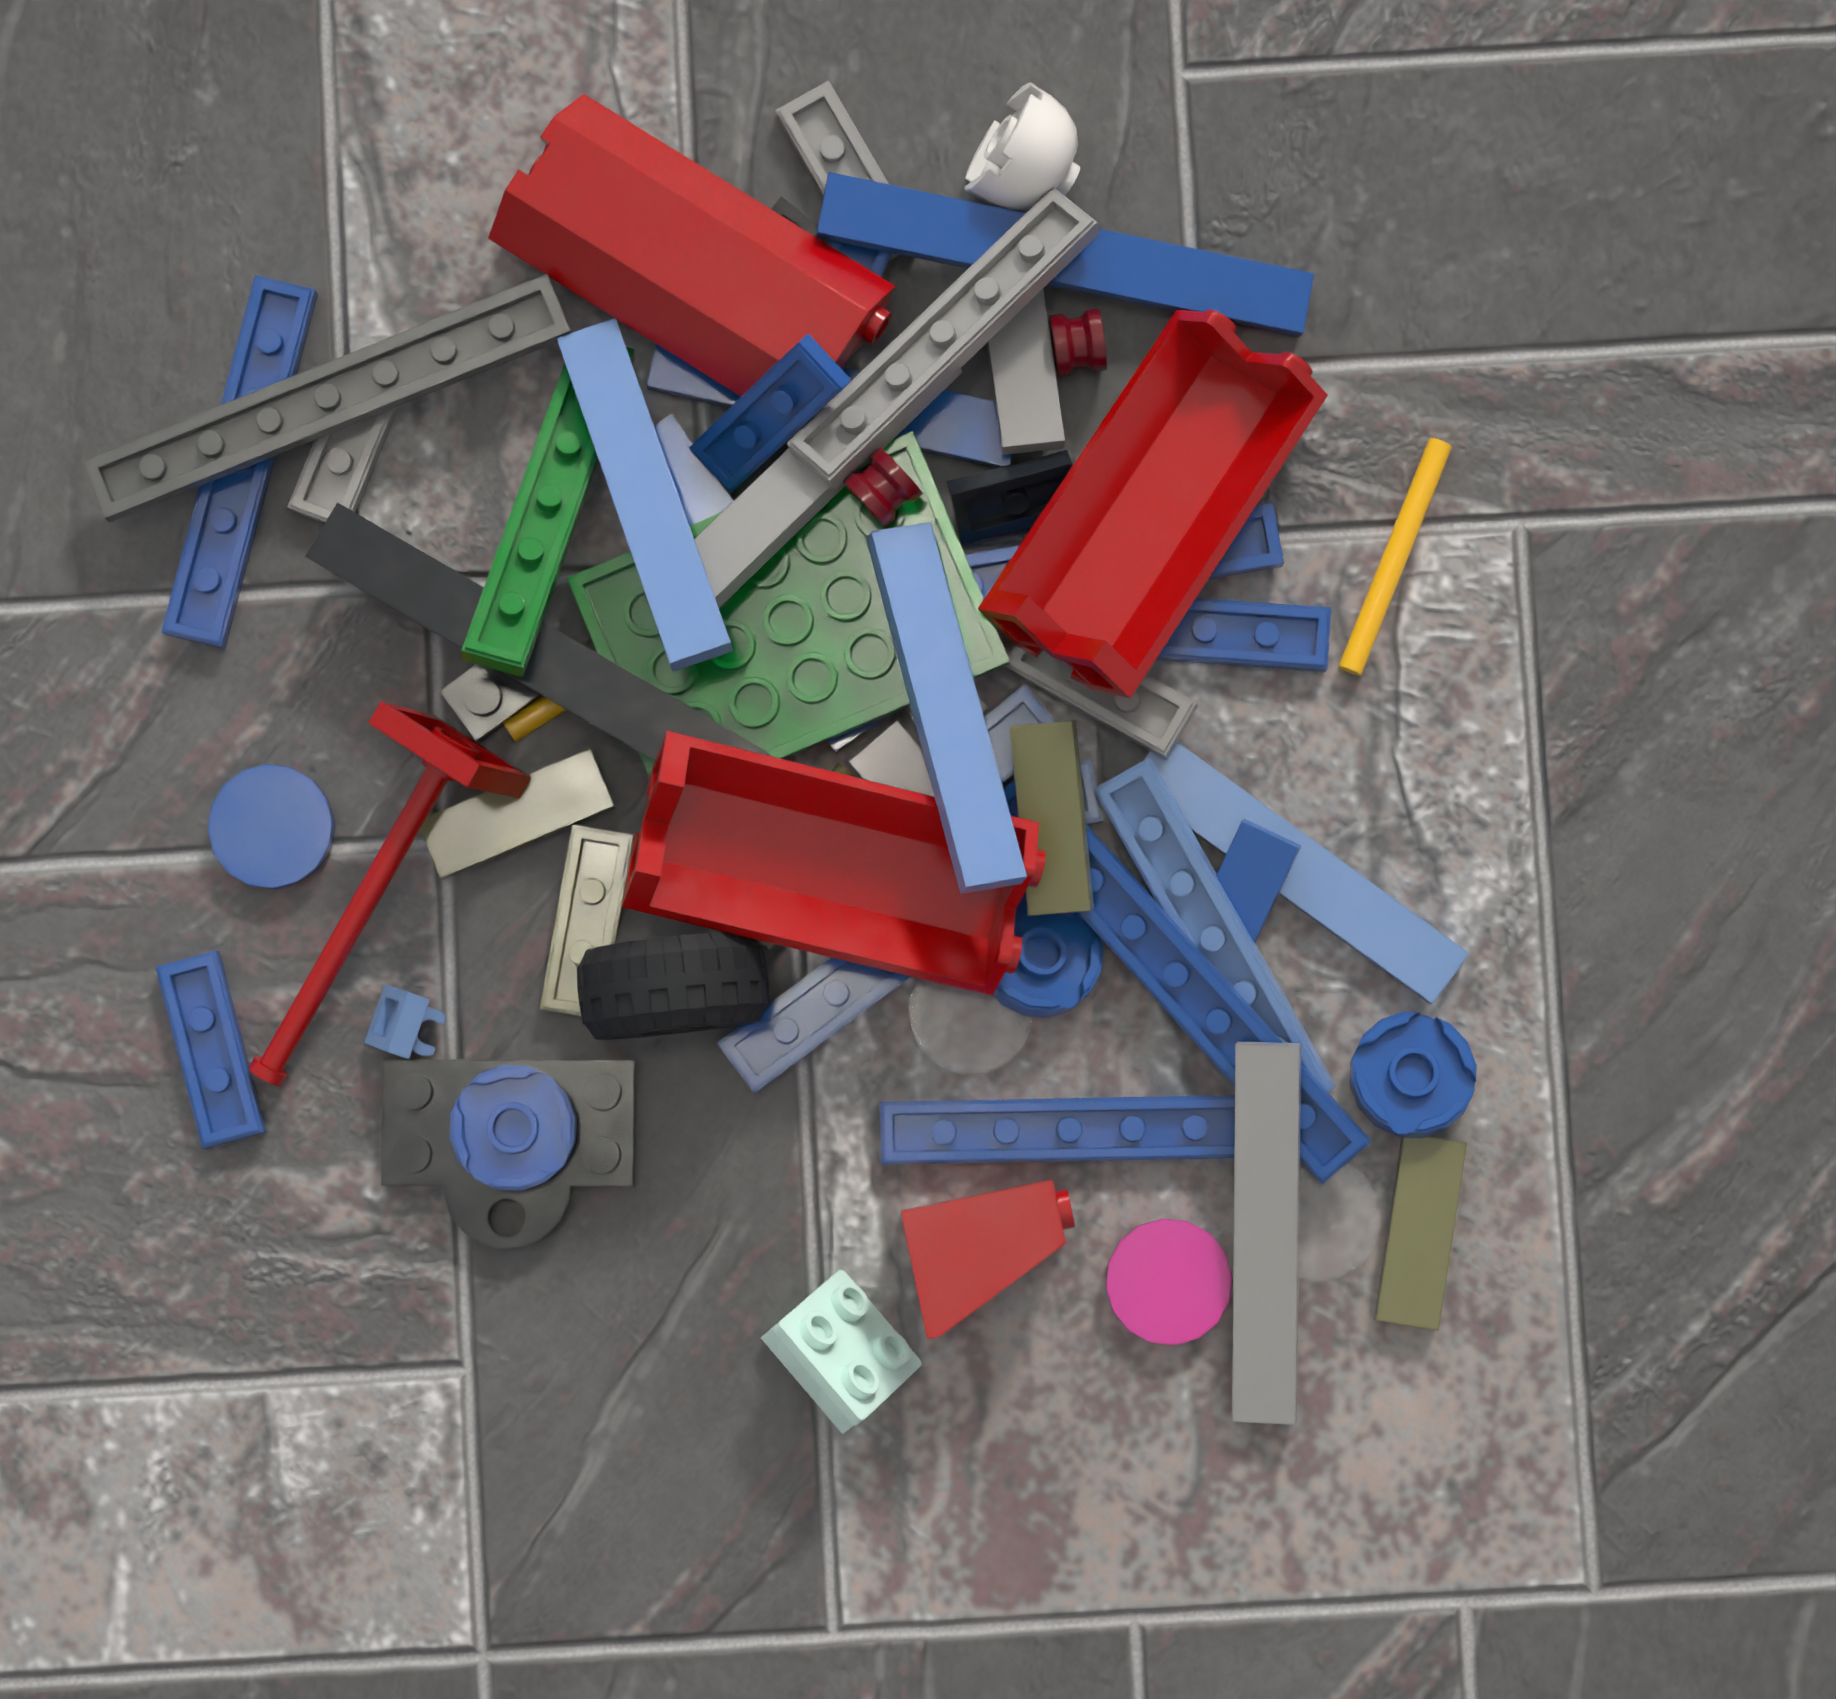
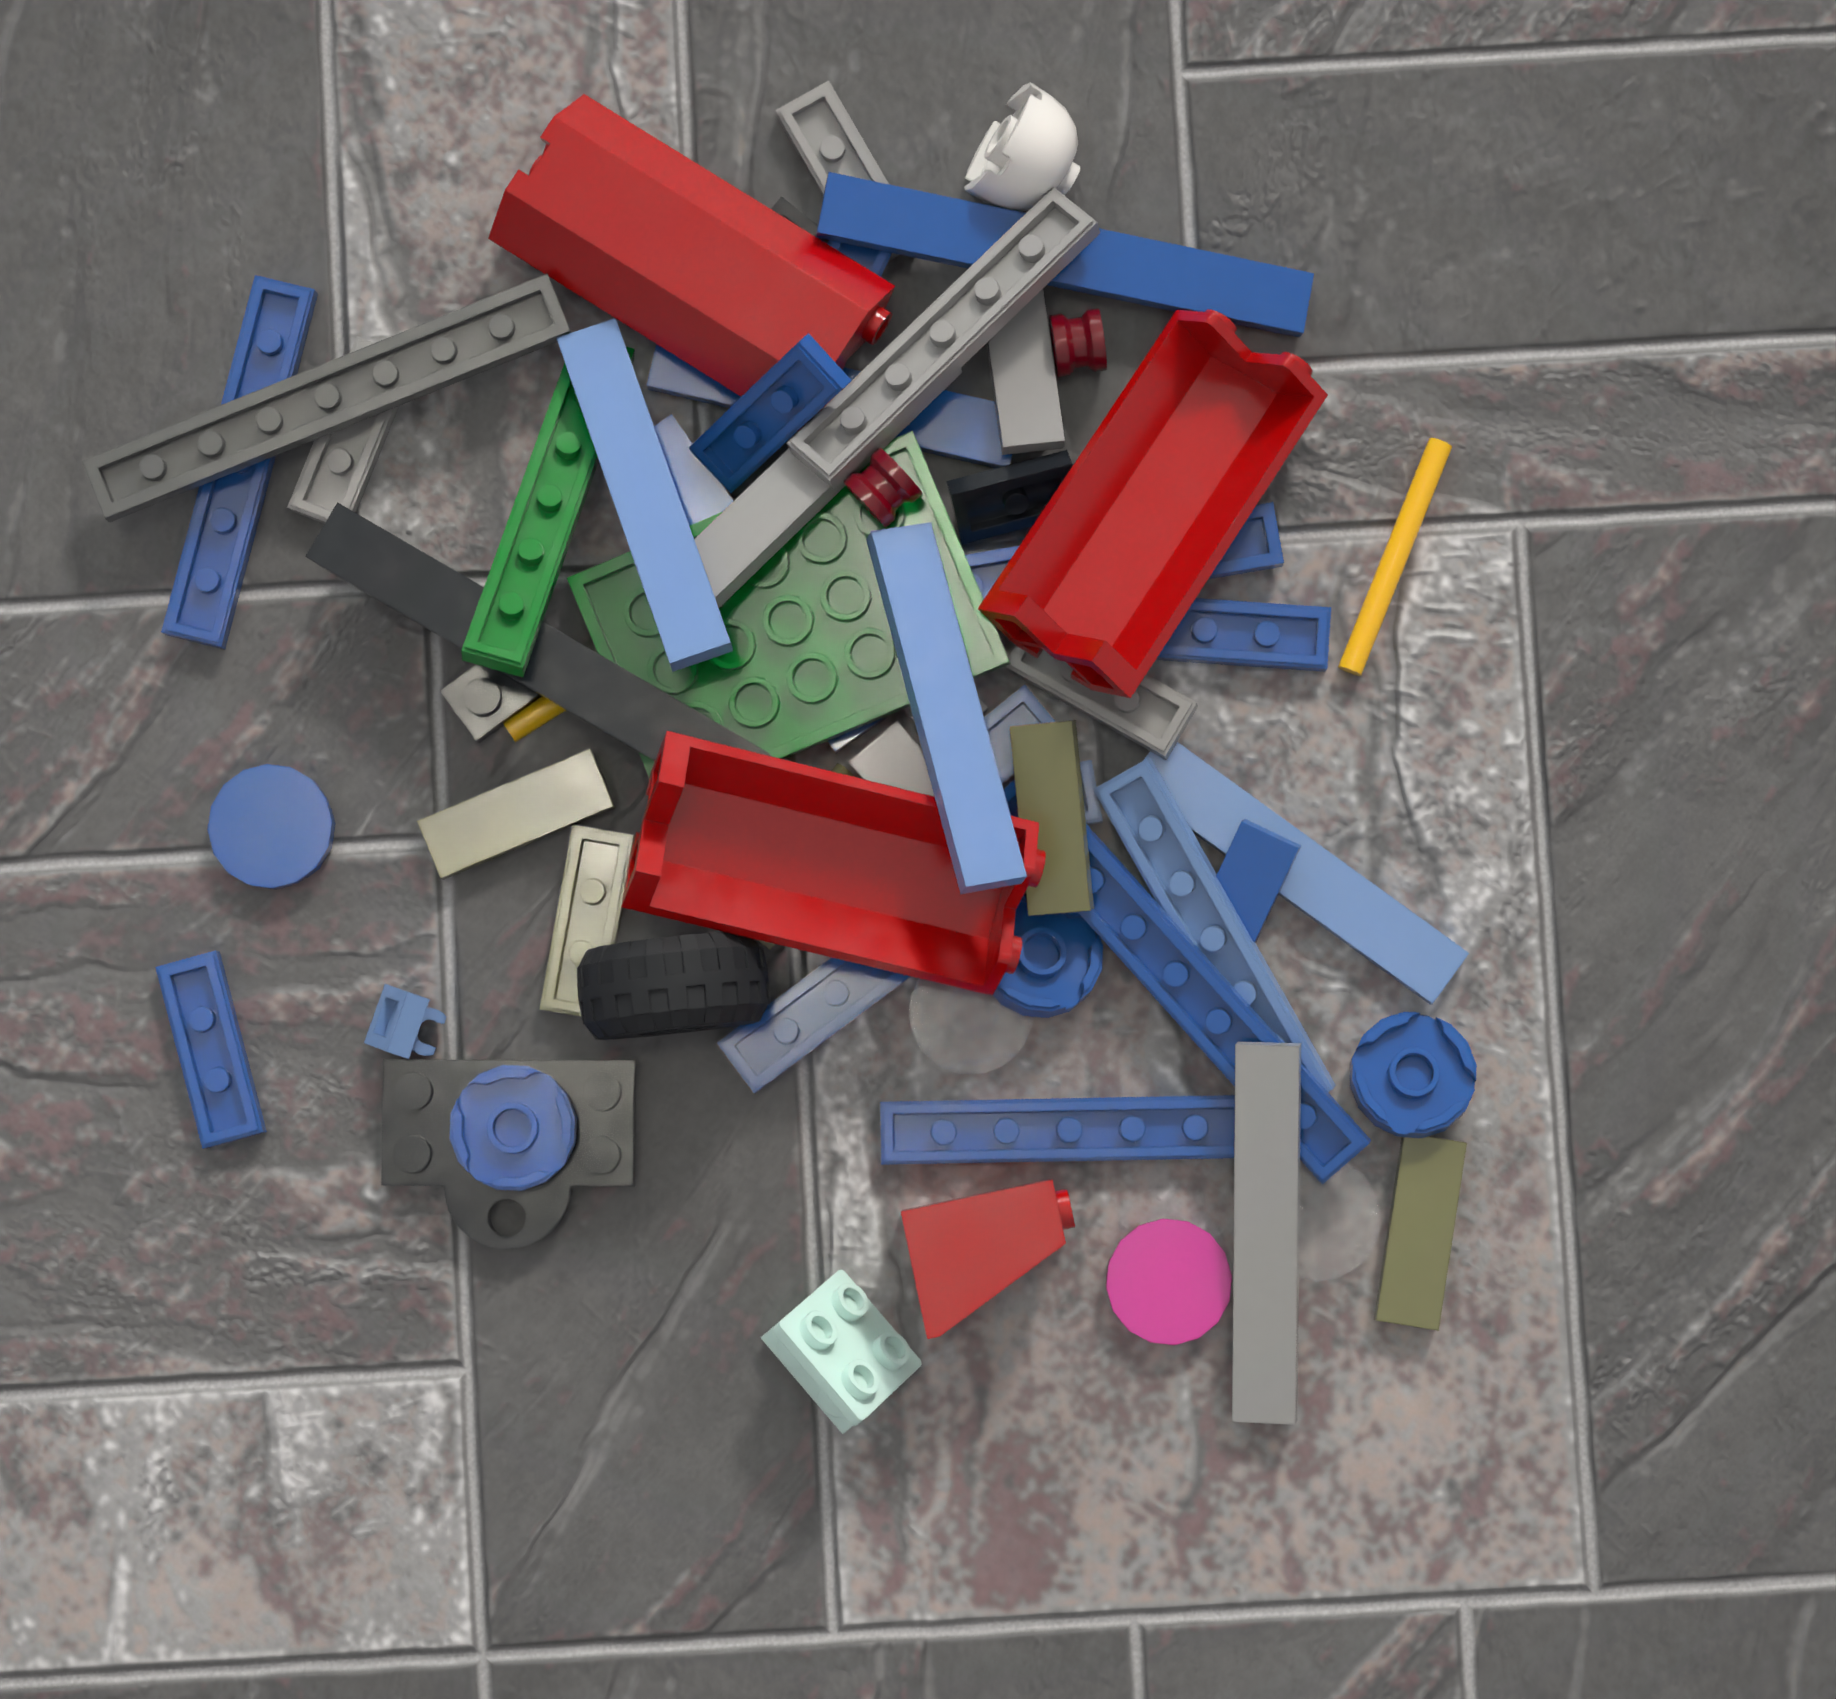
red tile [248,701,531,1086] -> none

